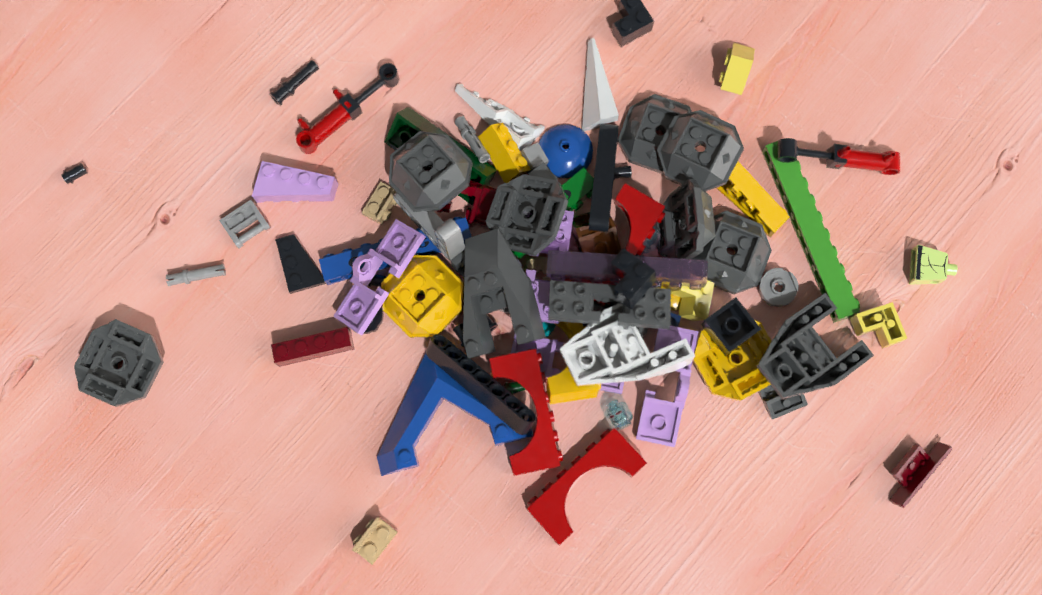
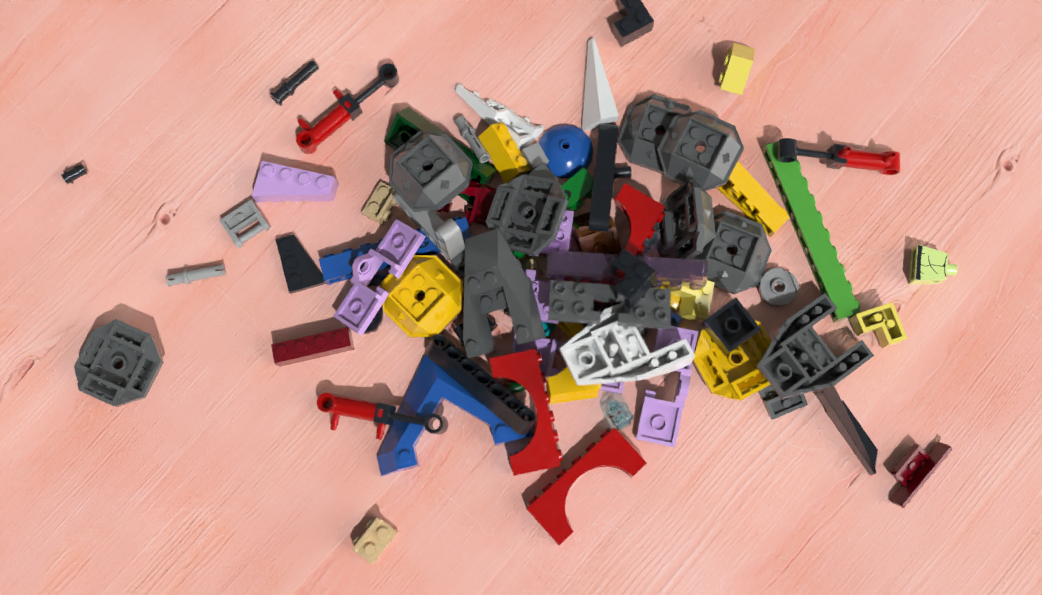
none -> piece [317,393,448,440]
none -> black wedge [816,386,878,475]

